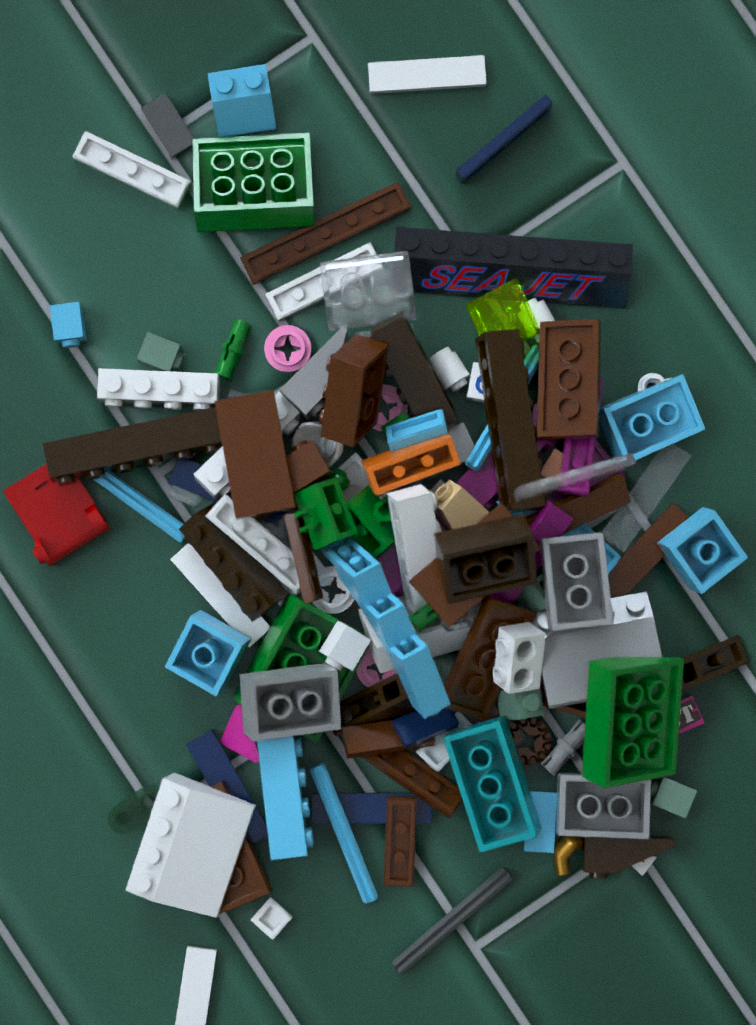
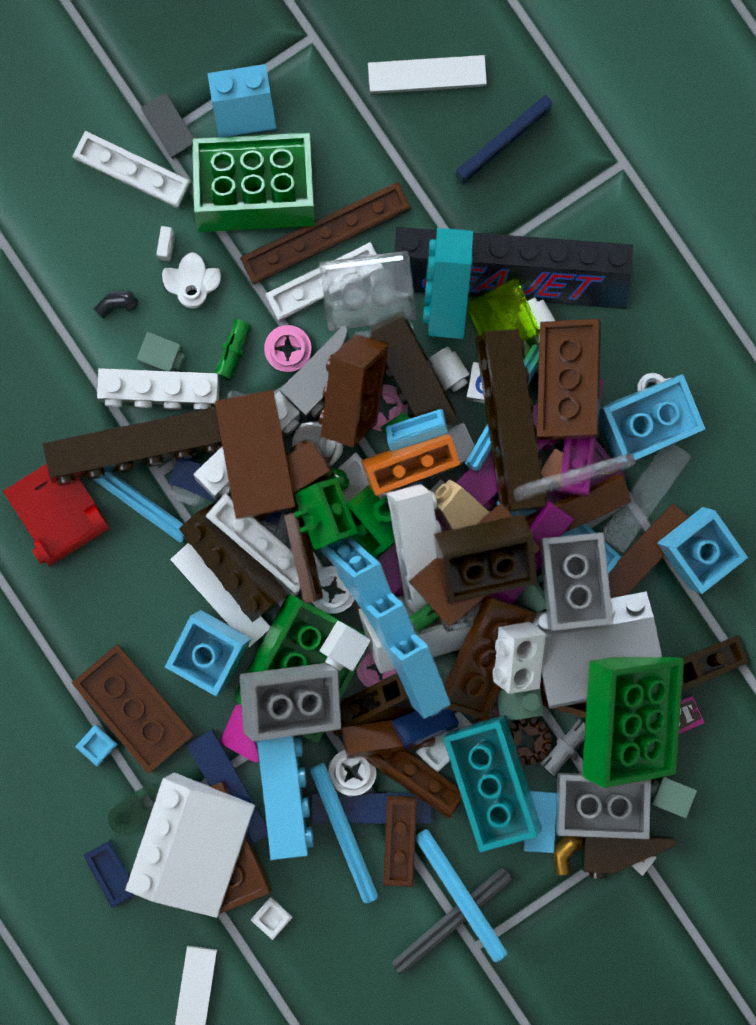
medium azure brick [50,302,87,348] -> none
none -> reddish brown plate [71,644,195,774]
none -> medium azure tile [75,724,118,767]
none -> dark blue tile [83,840,135,908]
none -> black arm [93,290,138,319]
none -> white tile [156,226,175,262]
none -> white plate [162,252,221,309]
none -> white gear [328,750,376,797]
none -> medium azure axle [415,829,507,962]
none -> teal brick [423,228,473,339]

